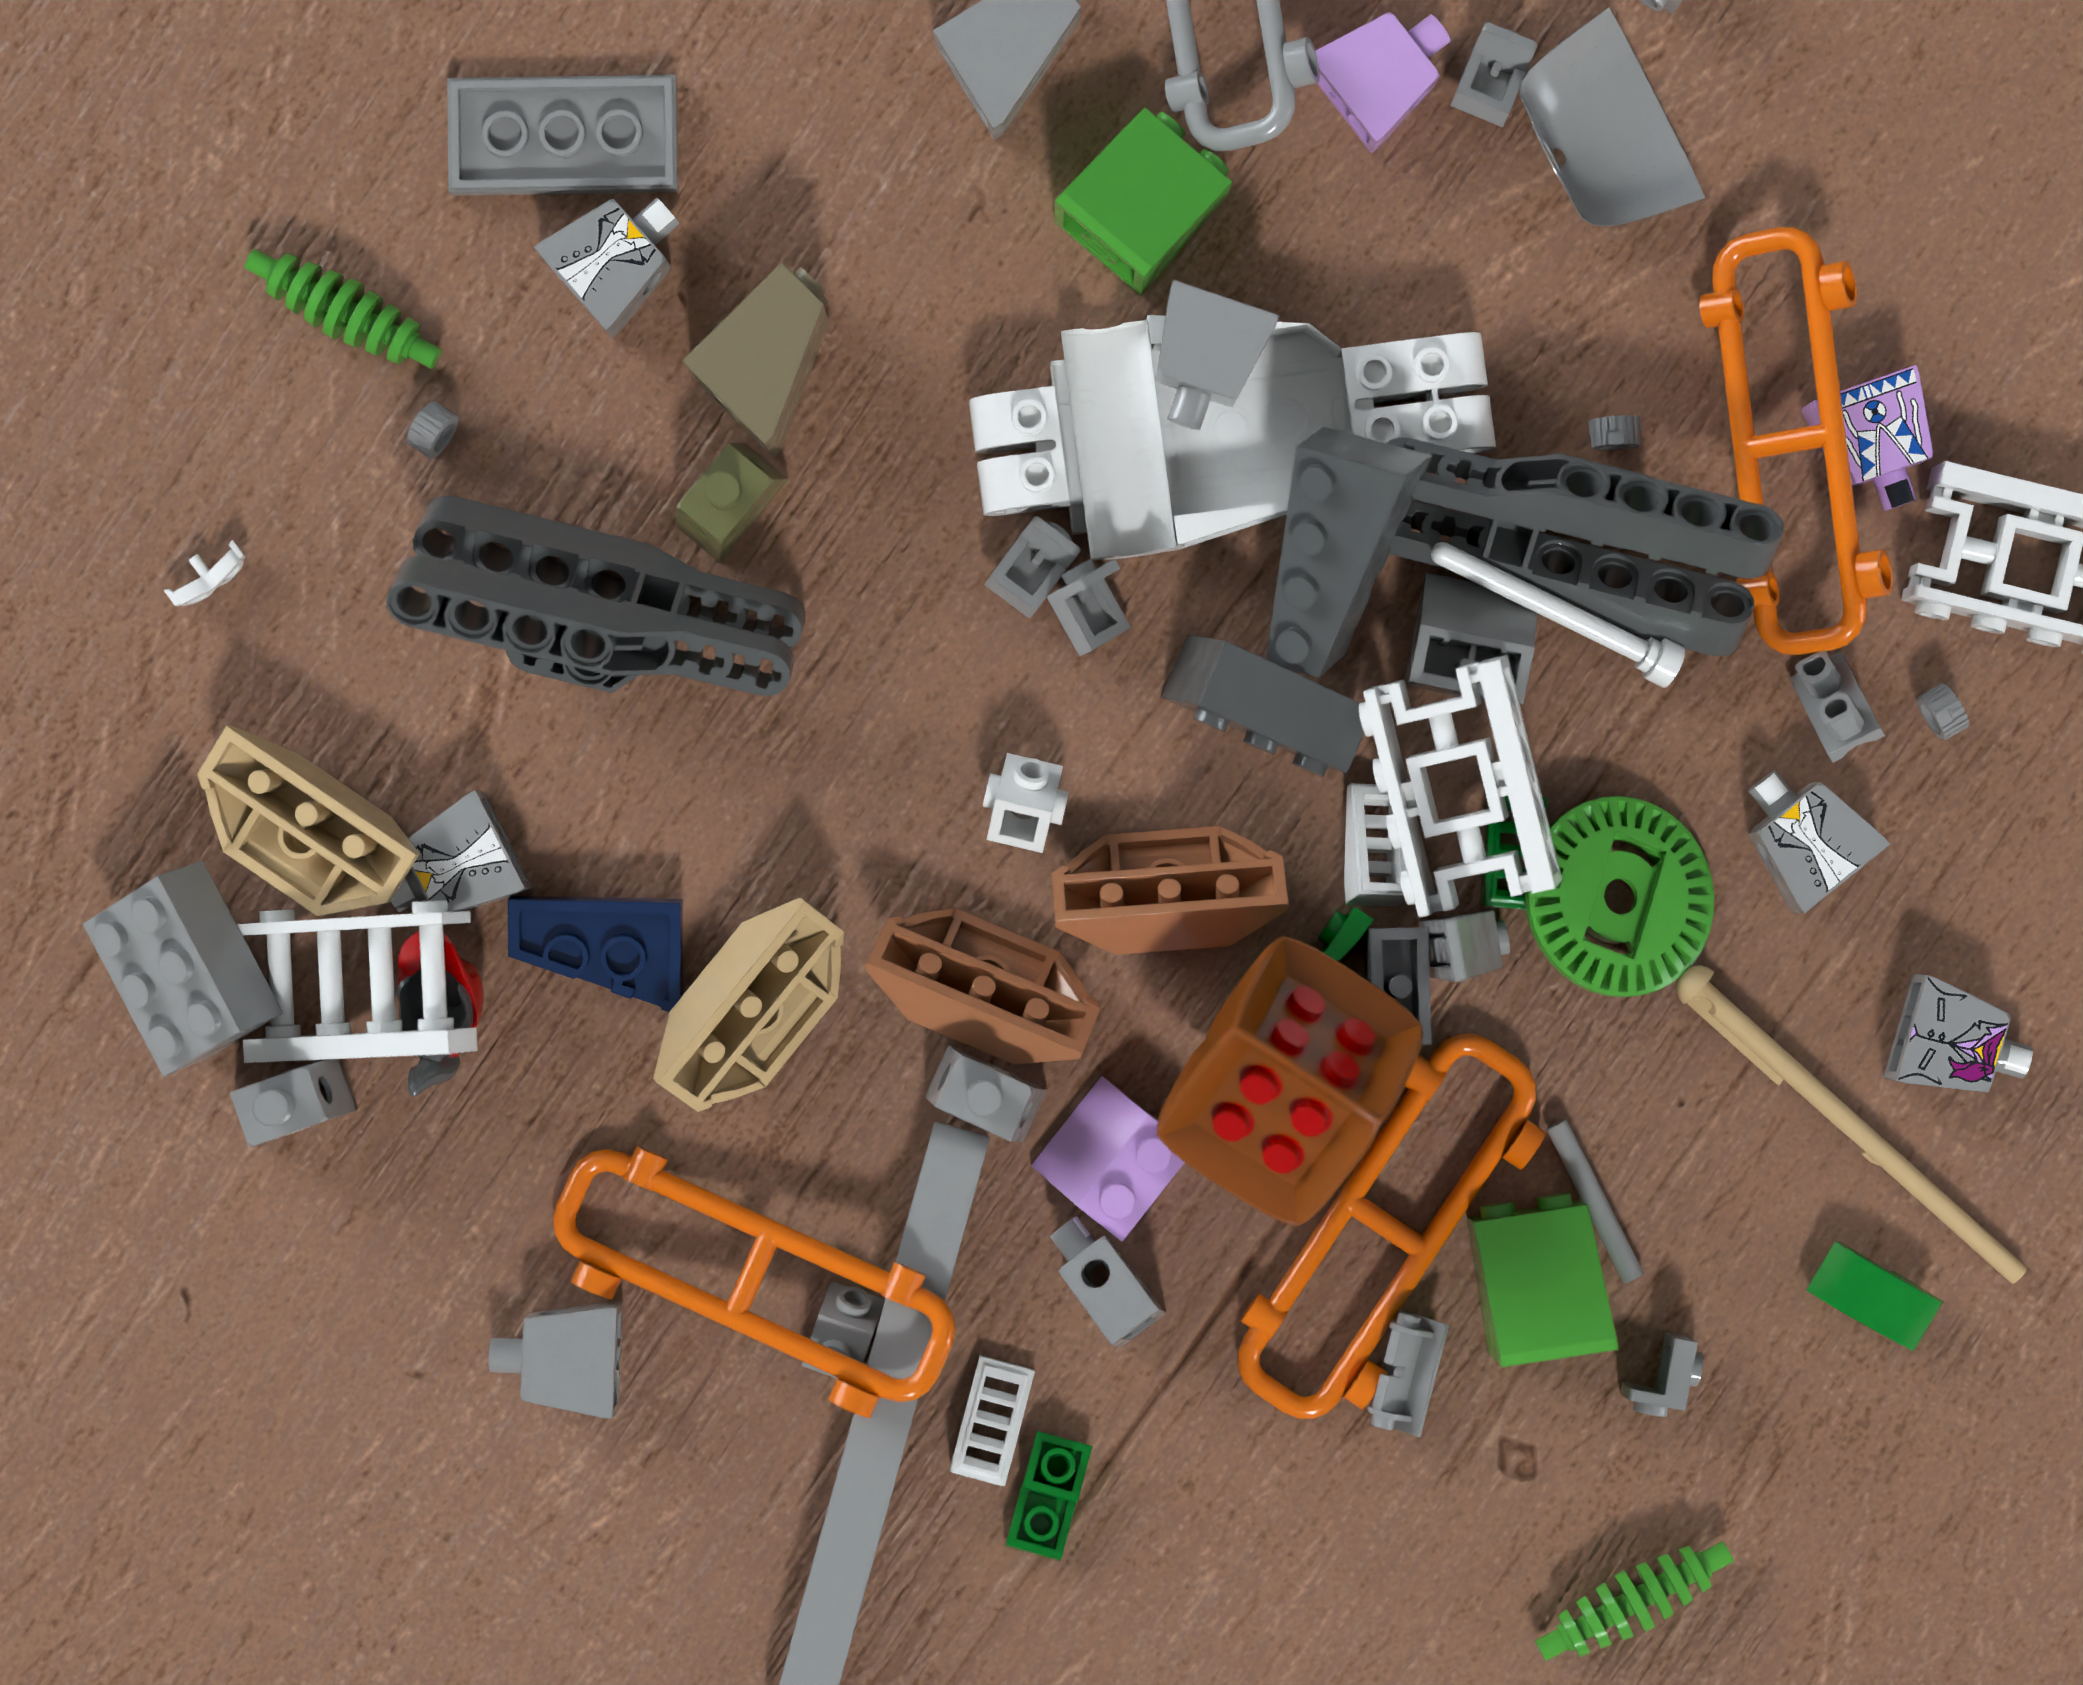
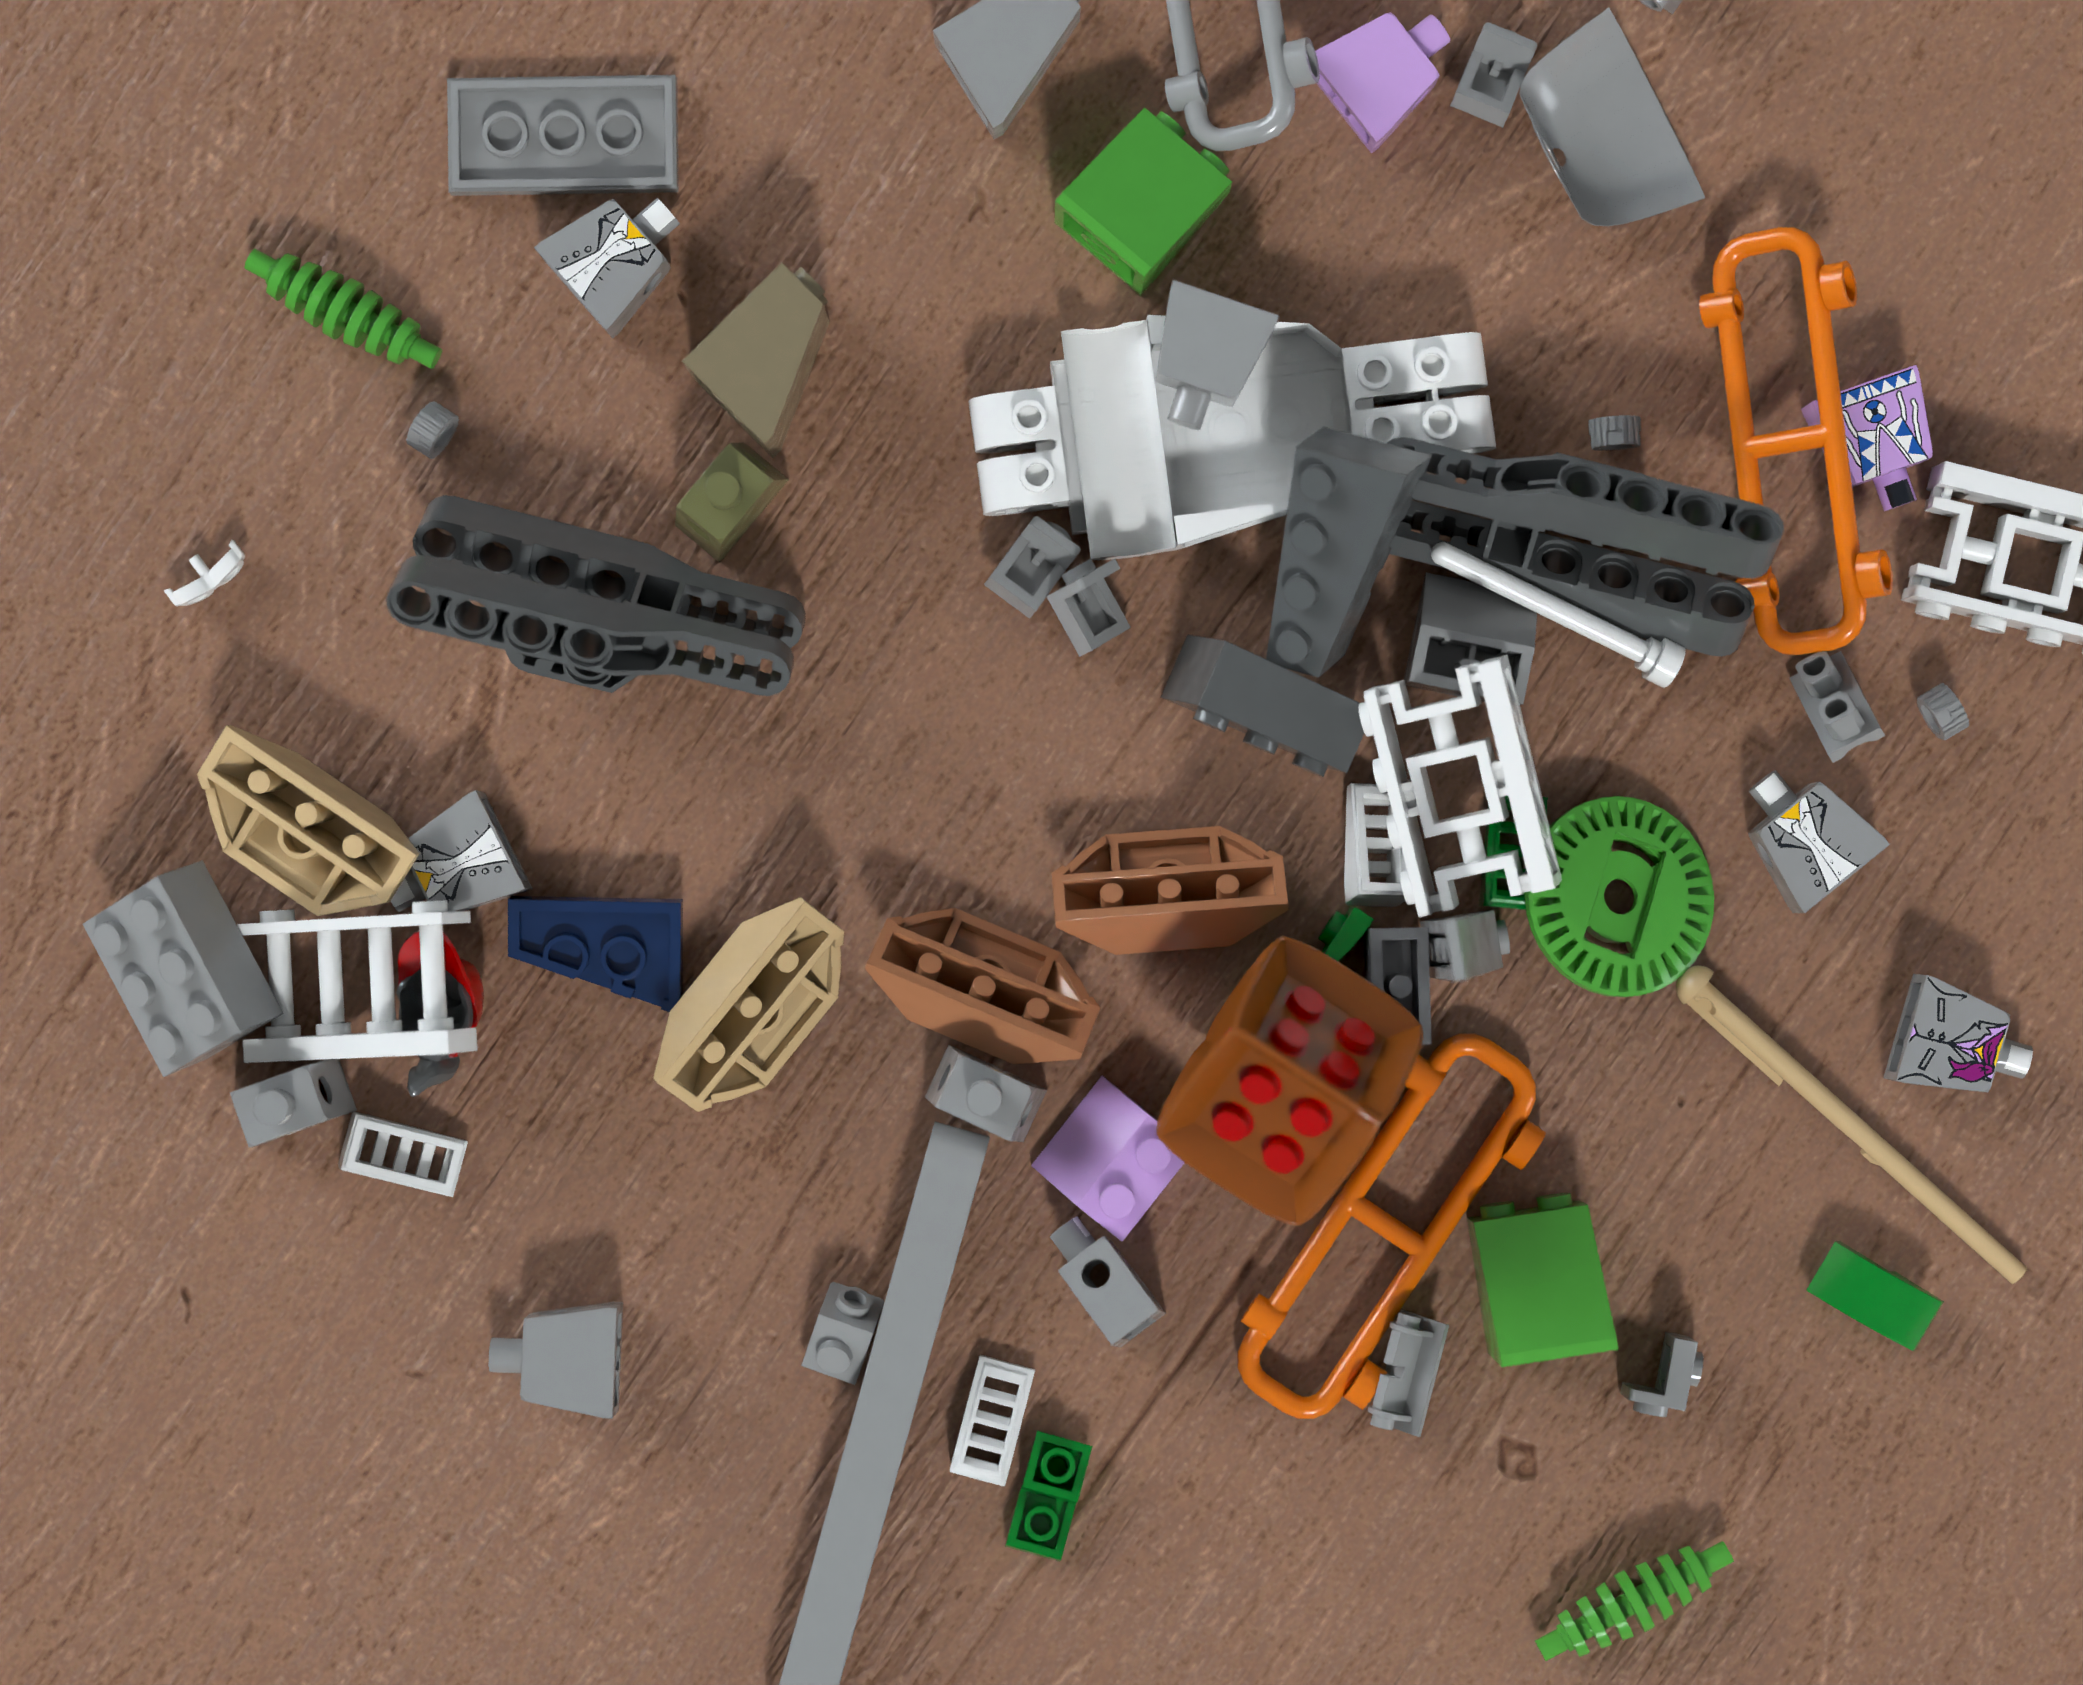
orange bar [553,1146,956,1418] -> none
white brick [983,753,1069,853] -> none
light grey bar [1546,1119,1644,1283] -> none
none -> white slope [338,1112,468,1197]

